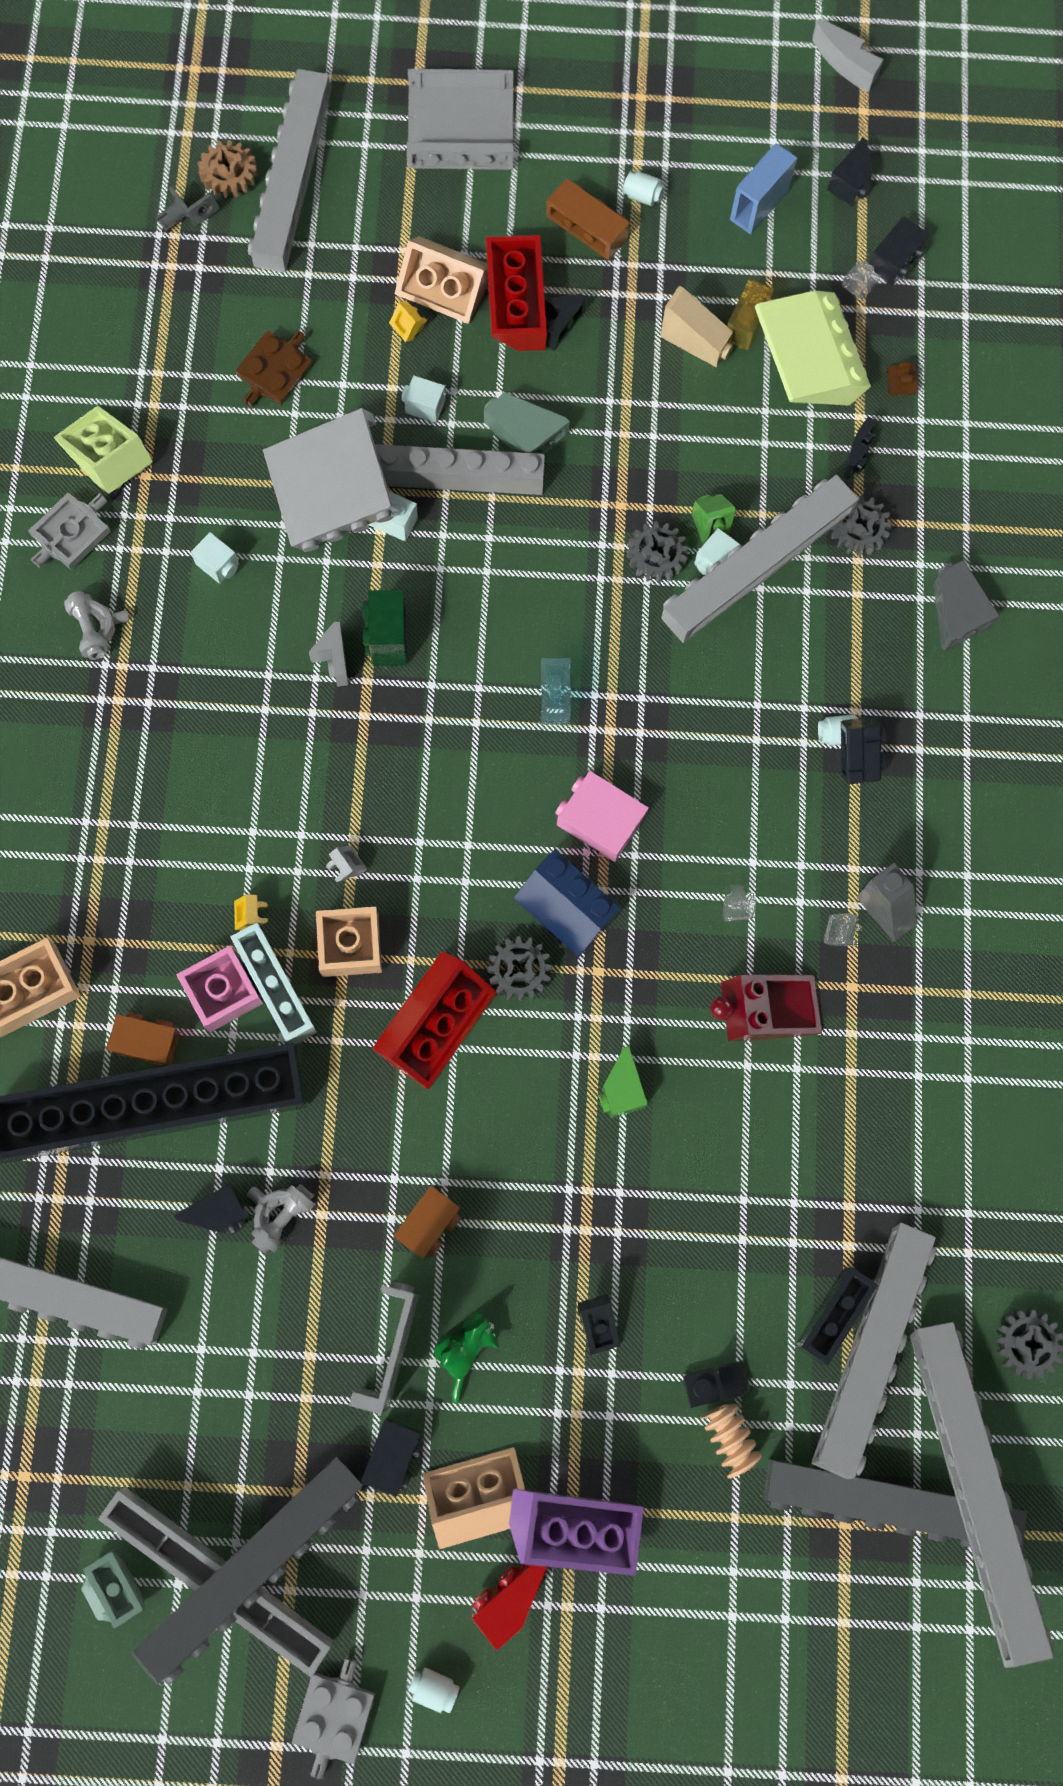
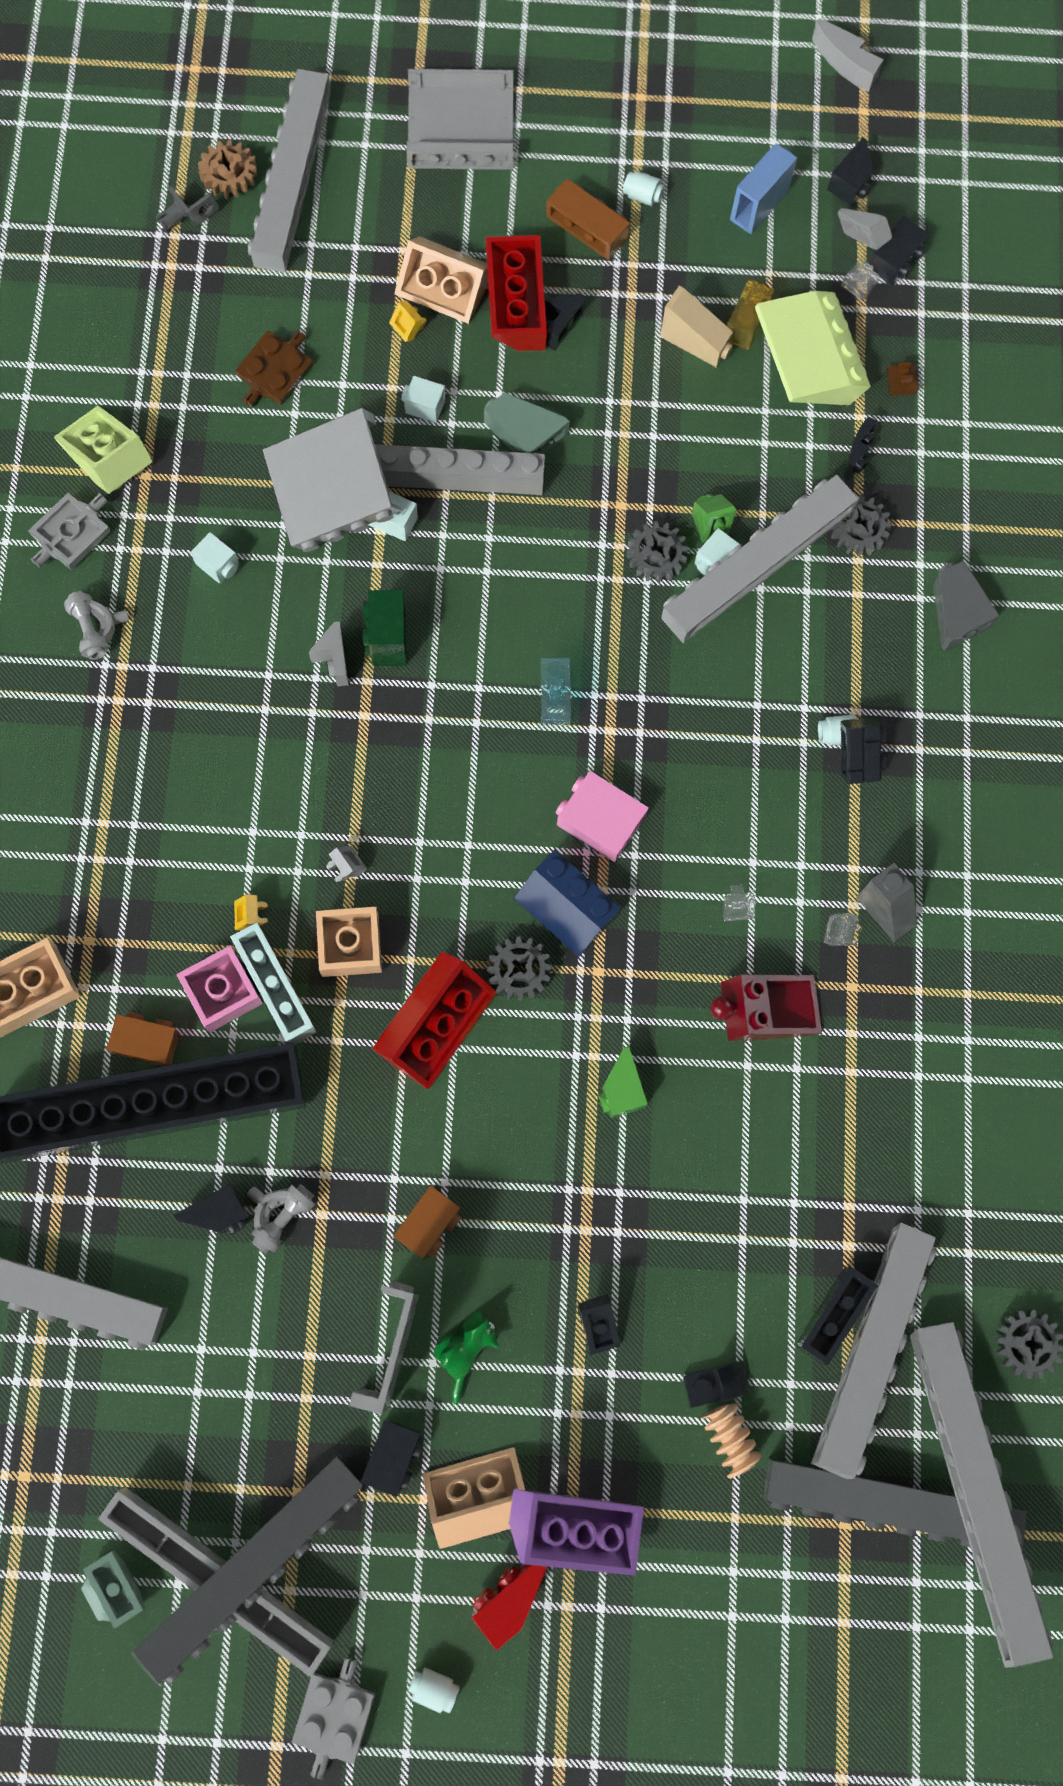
none -> light grey slope [838,208,892,250]

